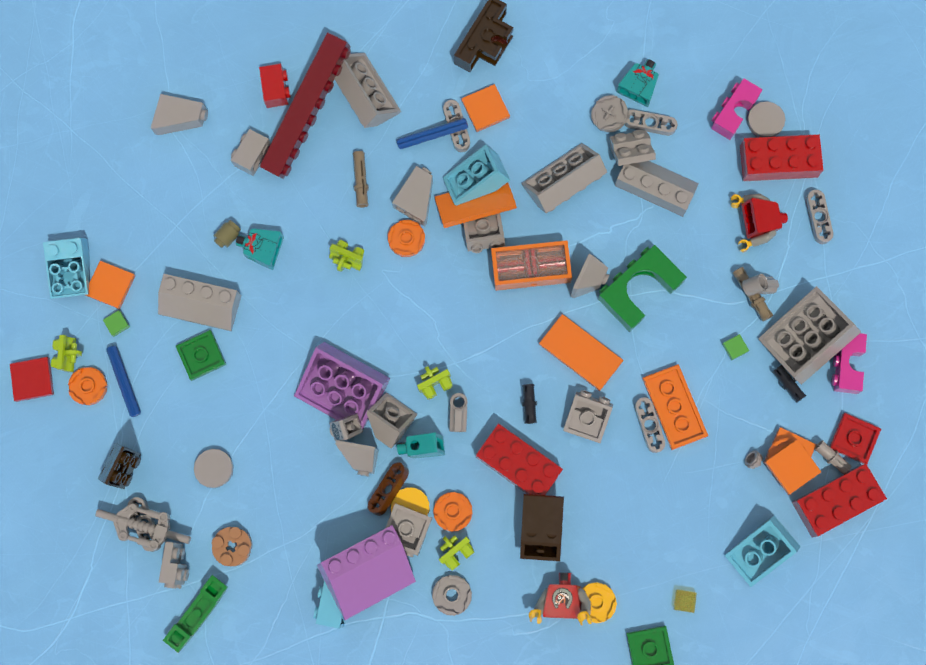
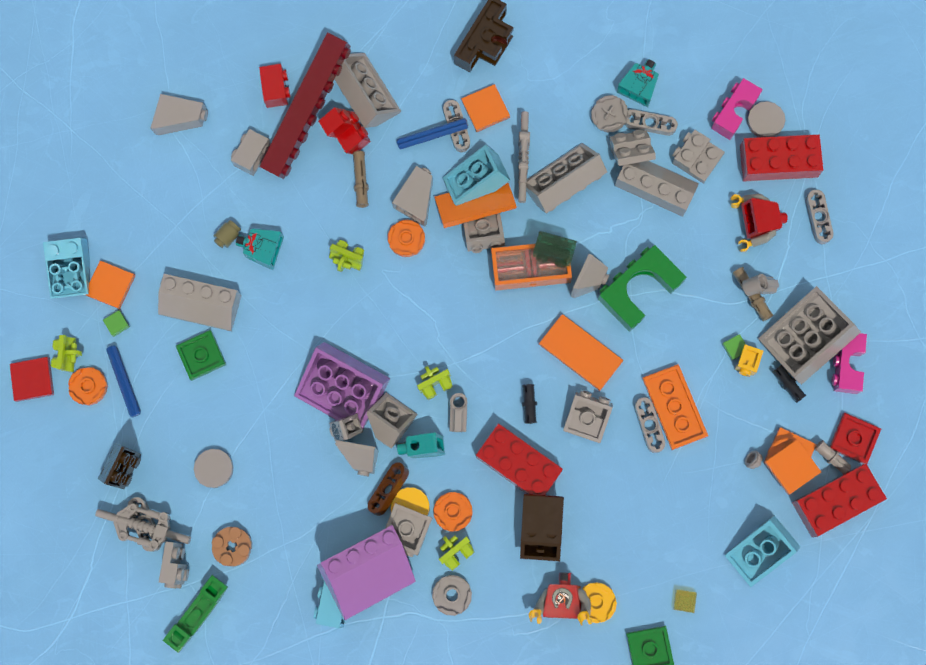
none -> red brick [319,107,371,154]
none -> light grey bar [518,111,530,203]
none -> clear green brick [533,231,577,268]
none -> light grey plate [672,130,725,184]
none -> yellow bracket [735,345,763,377]

